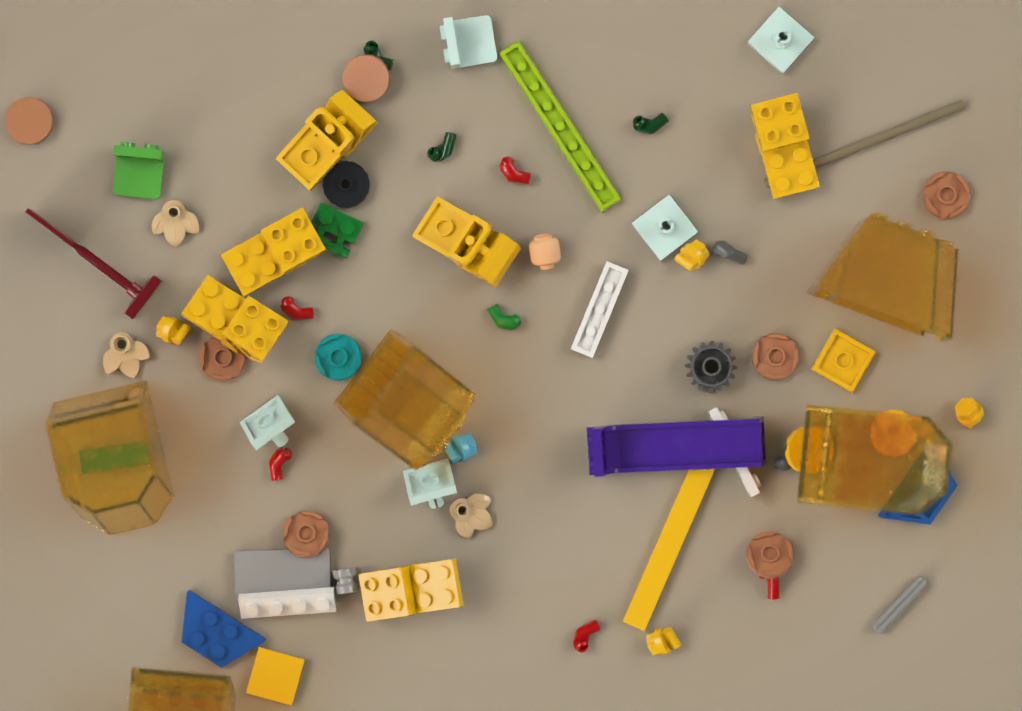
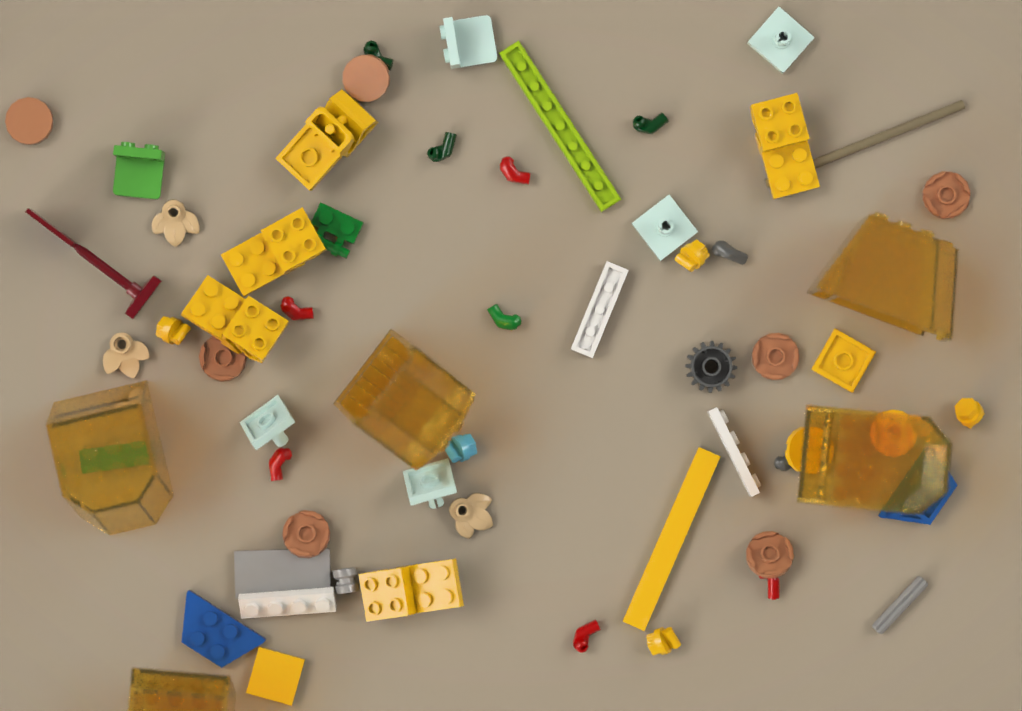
teal tile [314,333,362,381] -> none
black plate [322,161,370,208] -> none
yellow piece [412,196,521,288] -> none
light nougat head [529,233,561,270] -> none
dark purple panel [587,416,767,477] -> none

